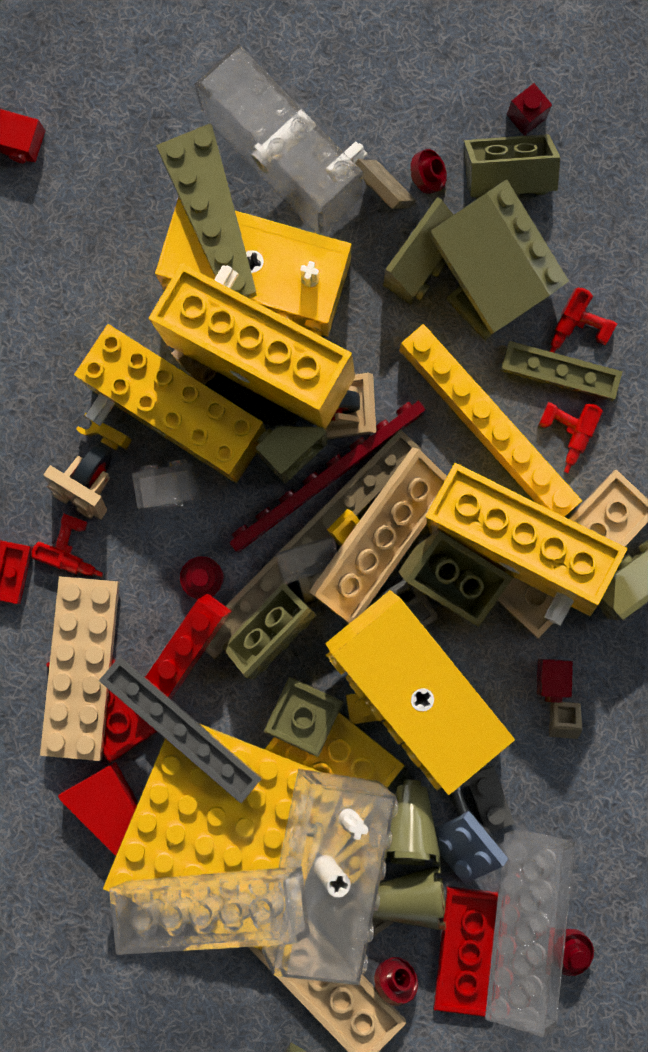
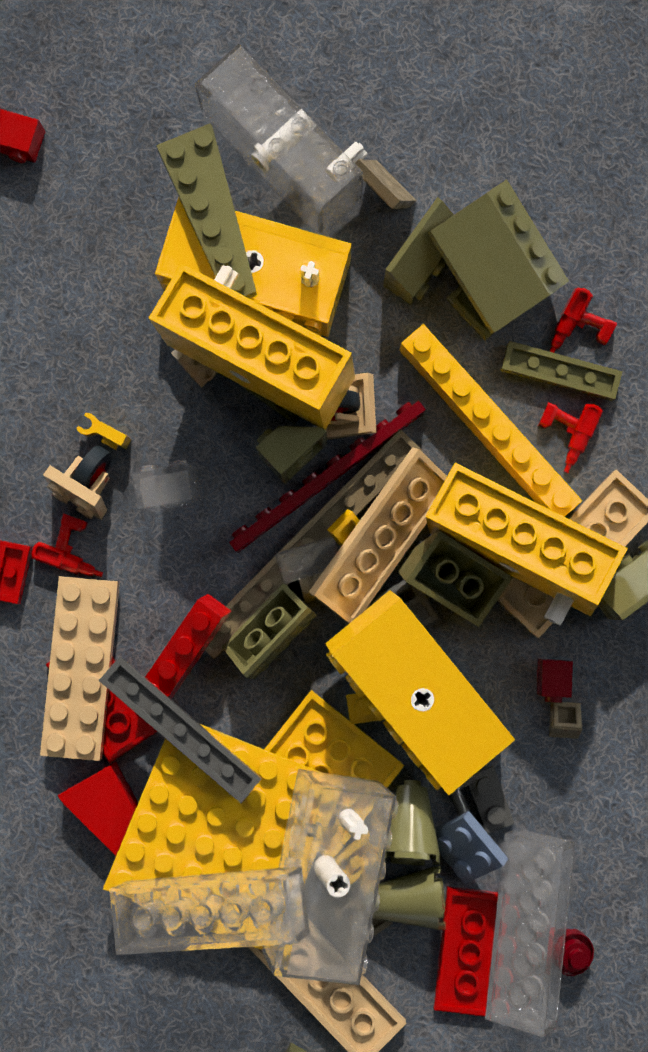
yellow piece [74,324,266,483] -> none
dark red plate [180,556,224,599] -> none
olive tile [264,676,343,757] -> none
dark red plate [374,957,418,1006] -> none
dark red plate [411,149,447,194] -> none
olive slope [464,134,560,198] -> none
dark red brick [506,83,552,136] -> none

